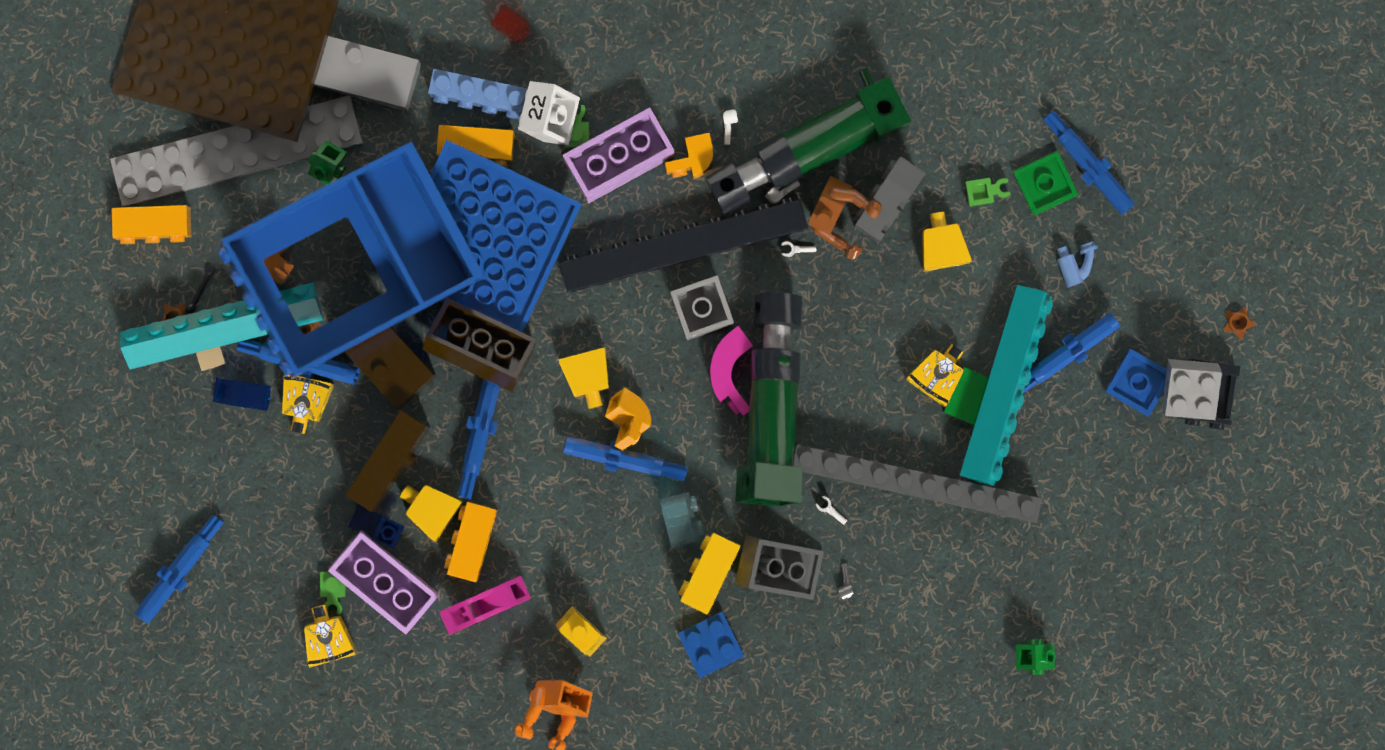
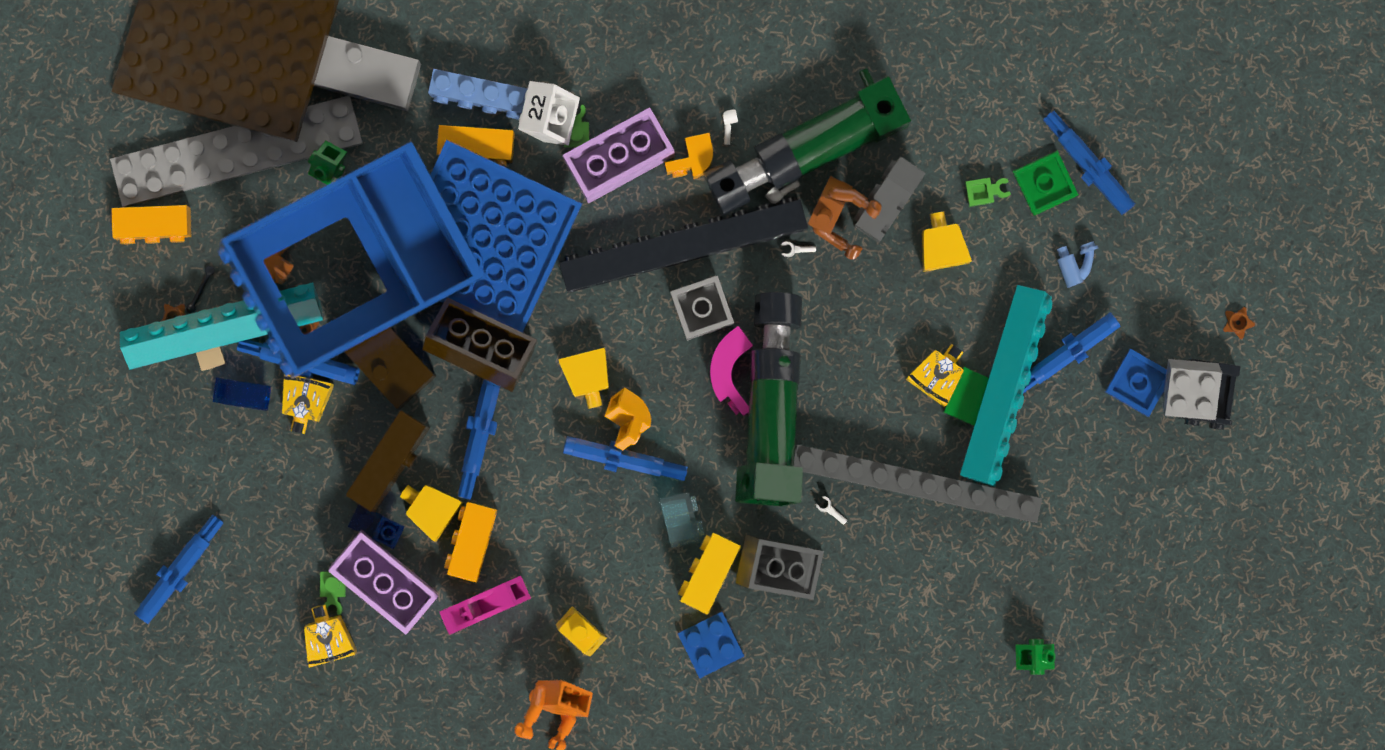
clear red brick [490,4,530,45] -> none
flat silver hand [837,563,853,600] -> none

